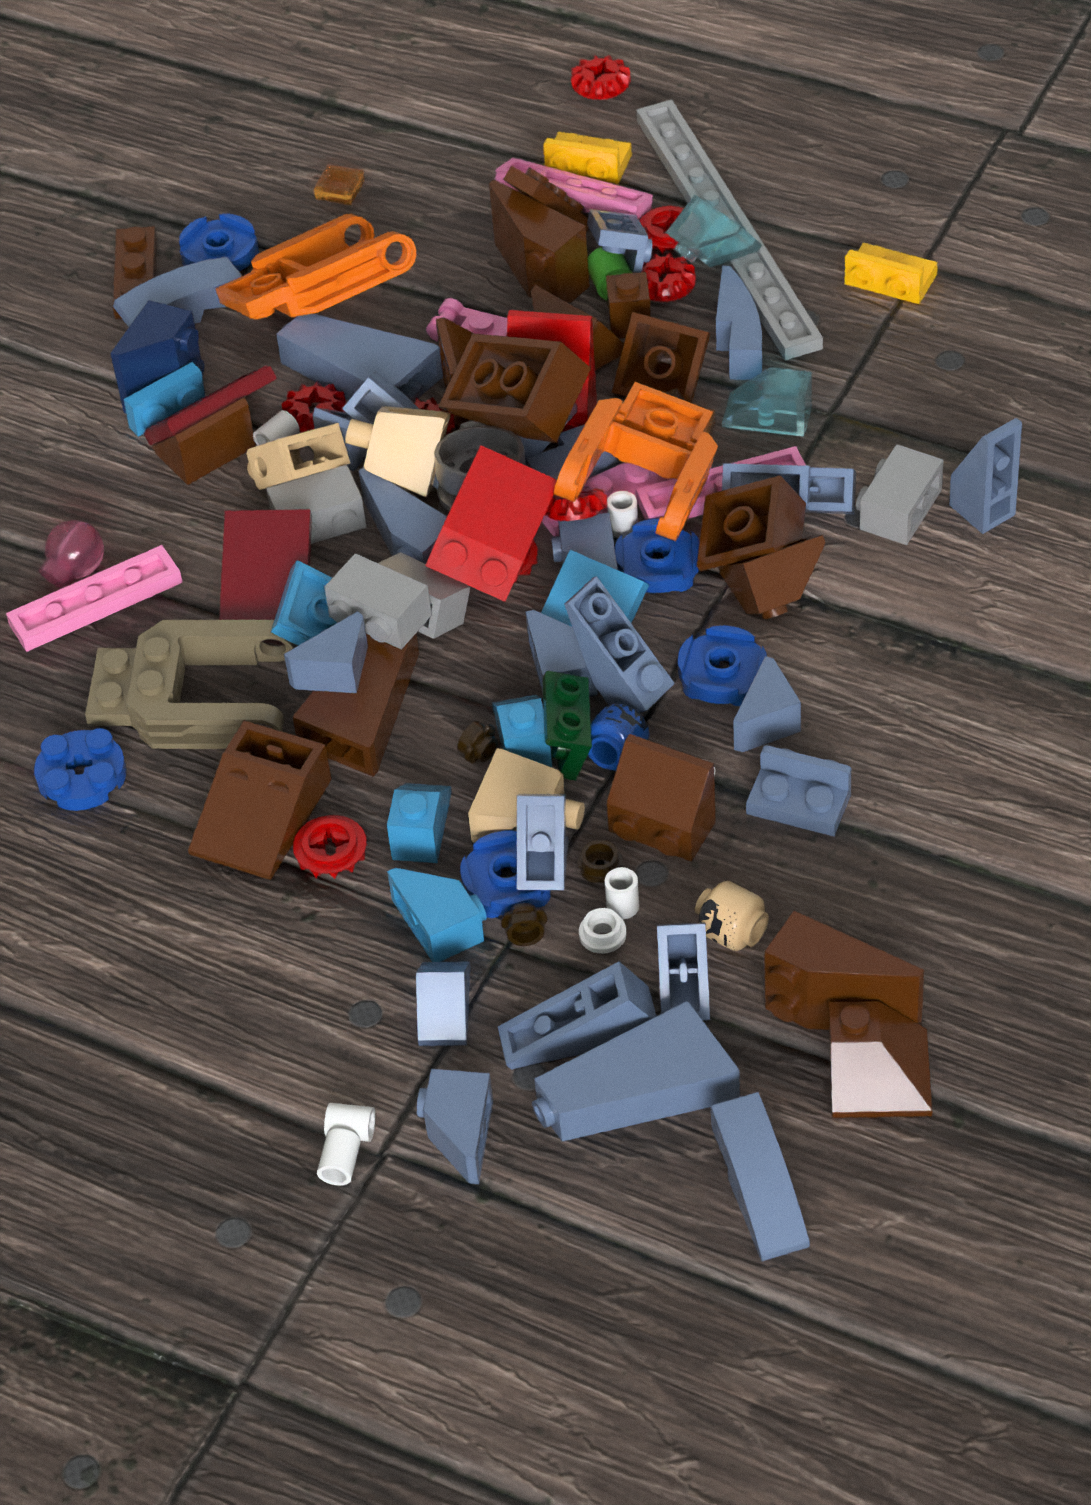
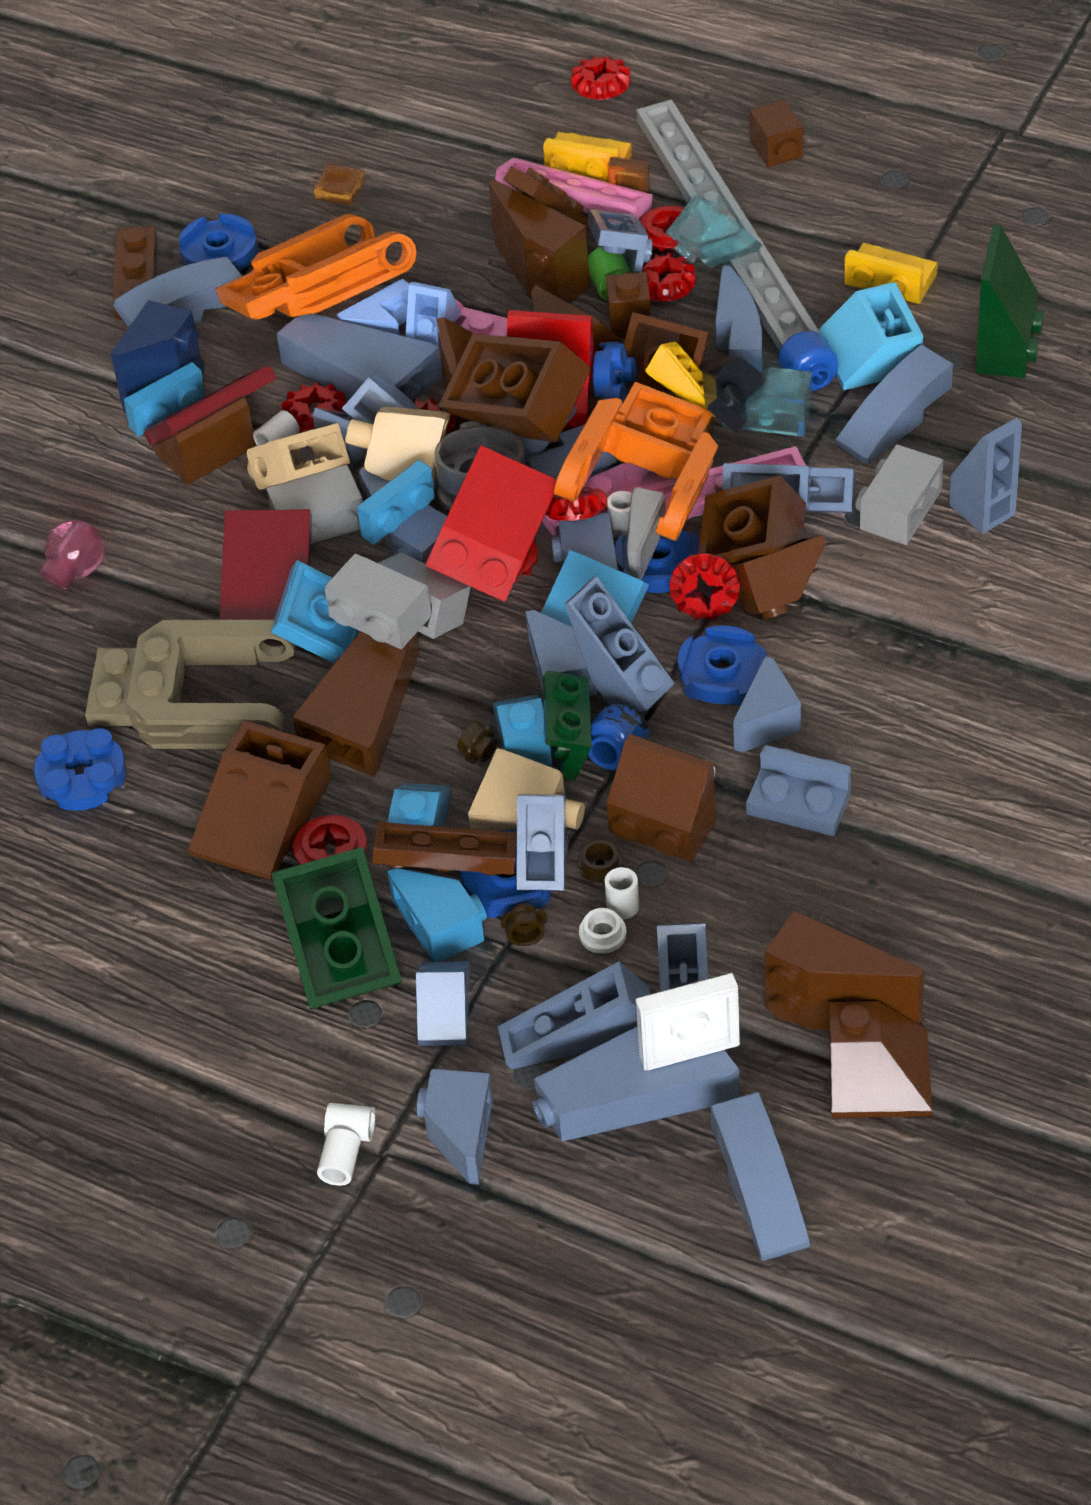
bright pink plate [6,545,183,652] -> none
sand blue slope [284,611,368,693] -> none
tan head [695,881,769,951] -> none
none -> dark green slope [271,847,402,1010]
none -> light blue slope [337,279,409,335]
none -> dark azure plate [357,460,435,545]
none -> reddish brown plate [372,822,517,875]
none -> light blue slope [406,282,461,346]
none -> blue plate [593,341,637,403]
none -> clear orange tile [607,157,650,194]
none -> light grey slope [627,487,666,580]
none -> white tile [636,973,740,1070]
none -> yellow slope [645,342,716,417]
none -> red gear [670,553,740,621]
none -> black slope [701,355,767,433]
none -> reddish brown brick [749,100,803,167]
none -> blue head [778,331,839,392]
none -> medium azure slope [818,282,923,390]
none -> sand blue slope [836,344,953,465]
none -> dark green slope [976,225,1044,378]

